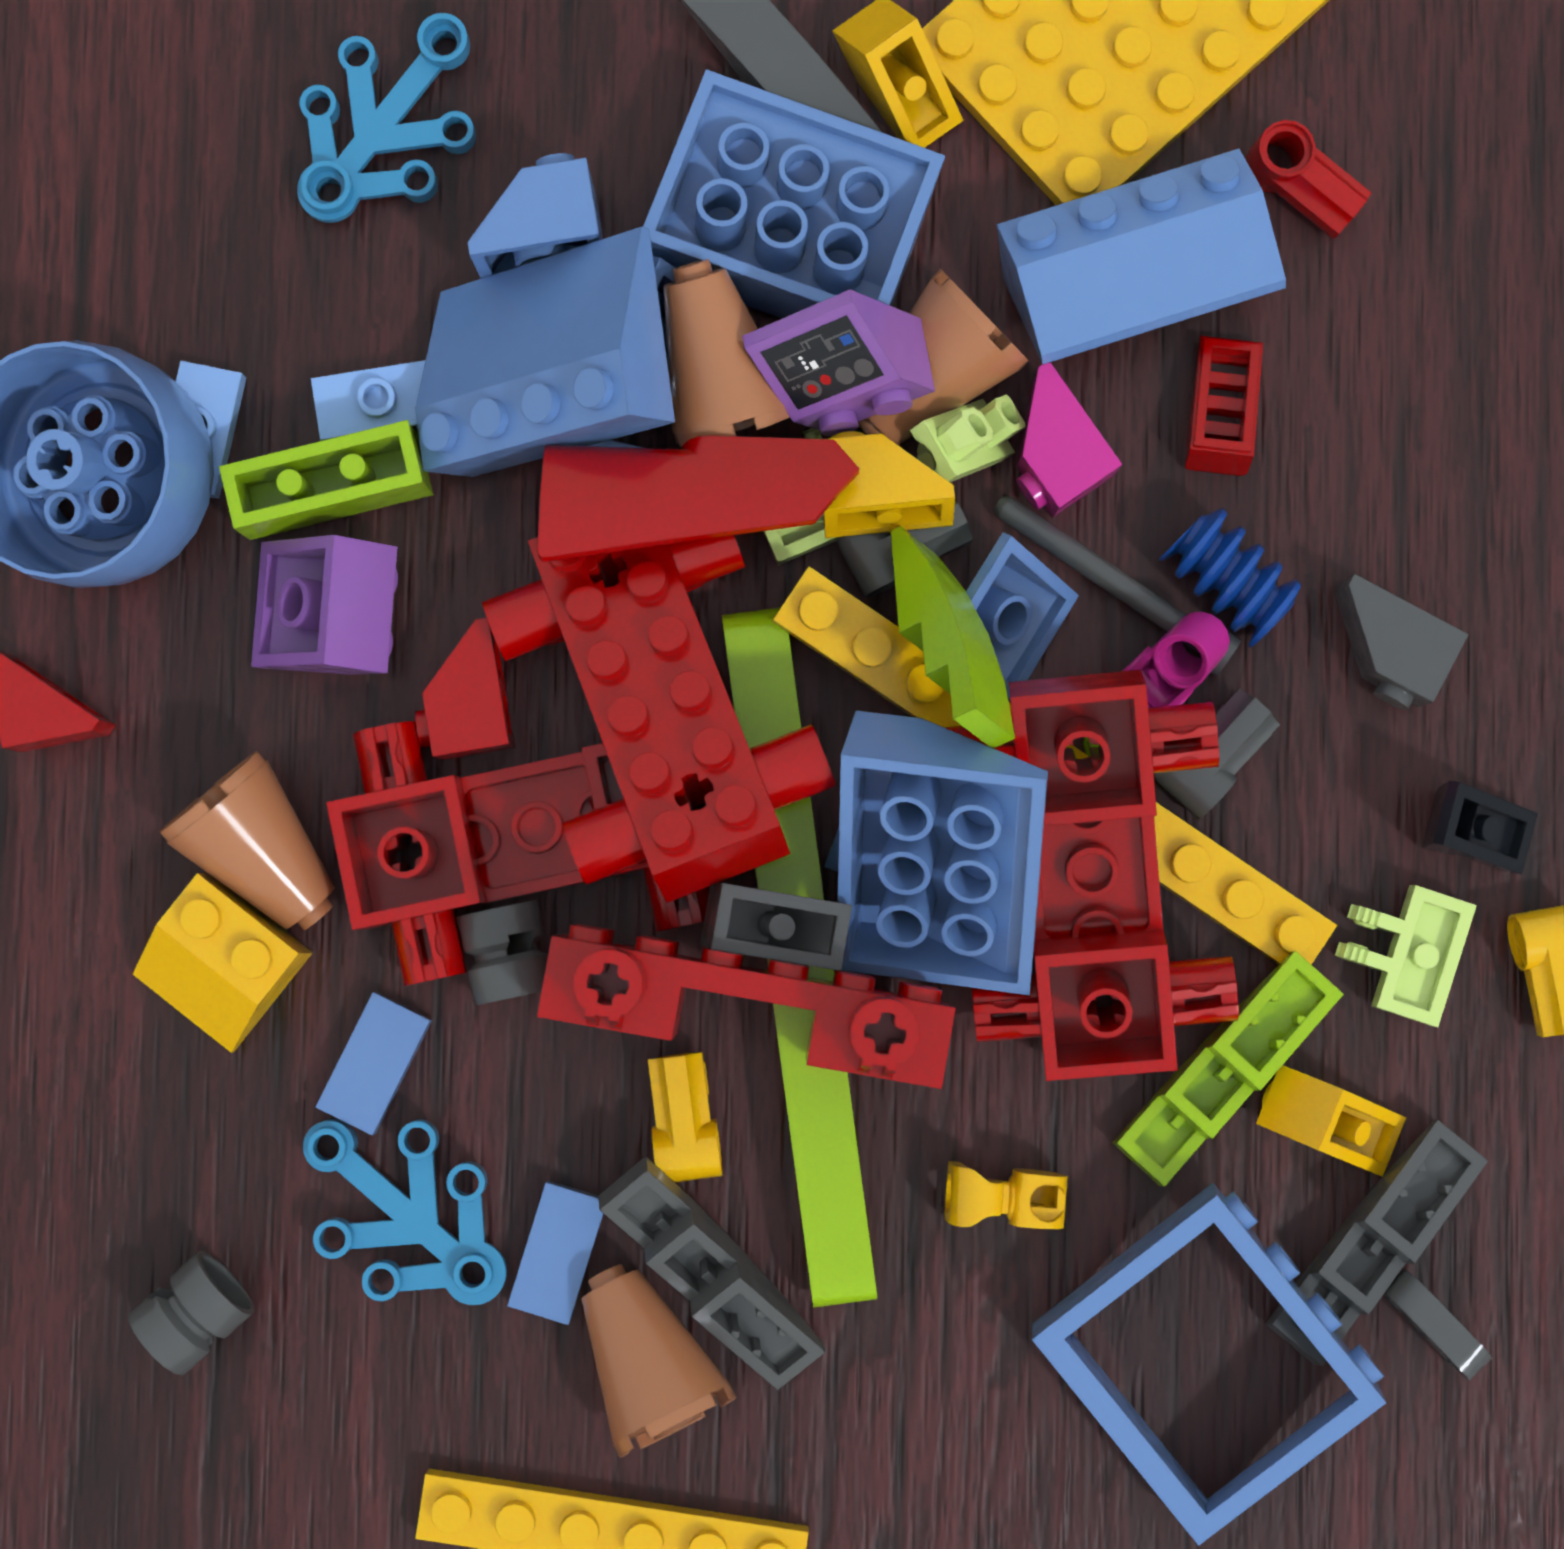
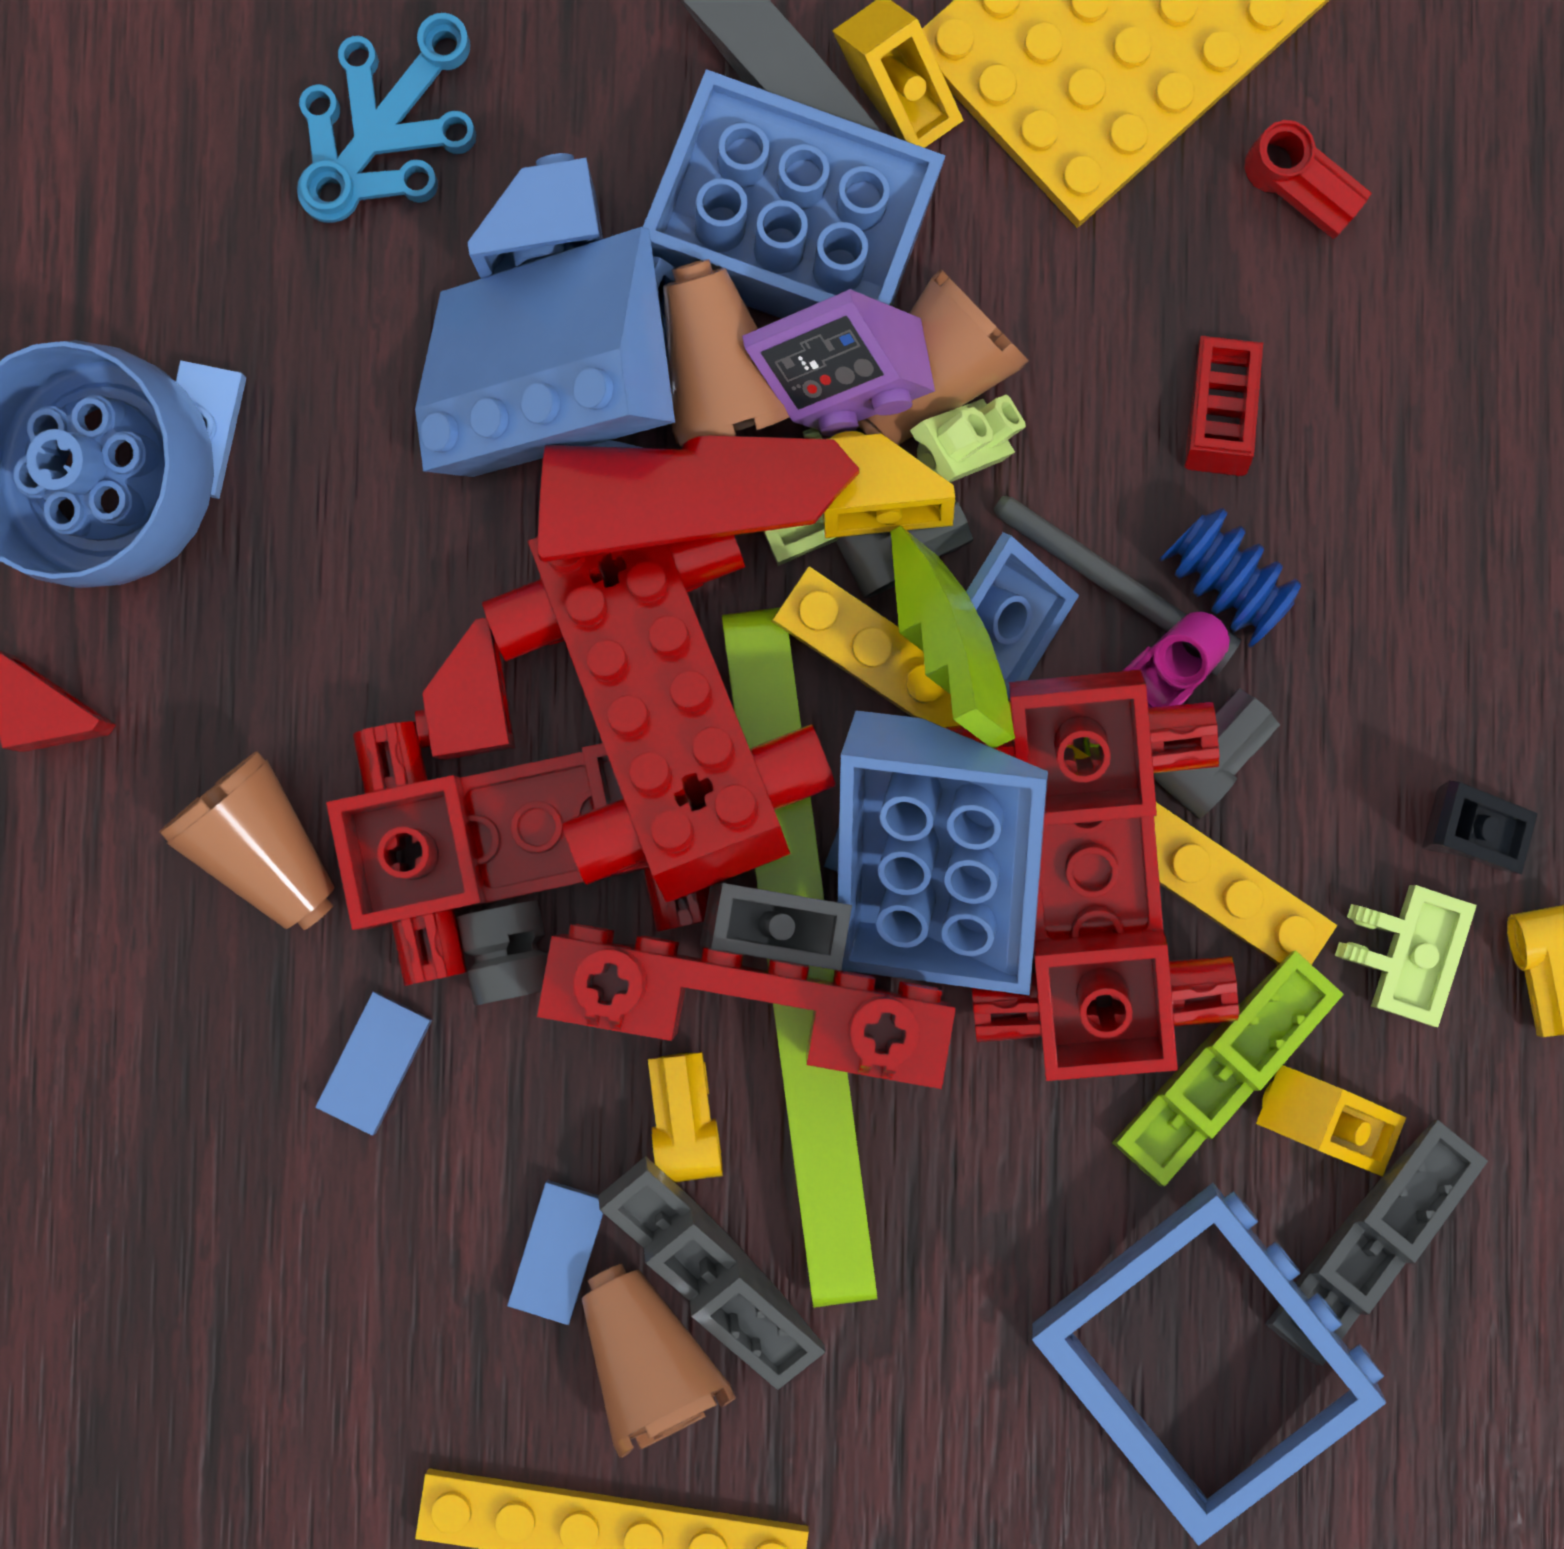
dark grey wheel [128,1250,255,1376] -> none
yellow slope [133,873,313,1053] -> none
lime brick [219,420,434,540] -> none
medium lavender slope [251,535,398,675] -> none
dark azure plant [303,1119,507,1305] -> none
light blue plate [311,360,426,441] -> none
yellow leg [944,1161,1068,1229] -> none
medium blue slope [996,148,1286,365] -> none
dark pink slope [1016,362,1122,518] -> none
dark grey slope [1335,574,1469,710] -> none
dark grey beam [1383,1269,1492,1381] -> none

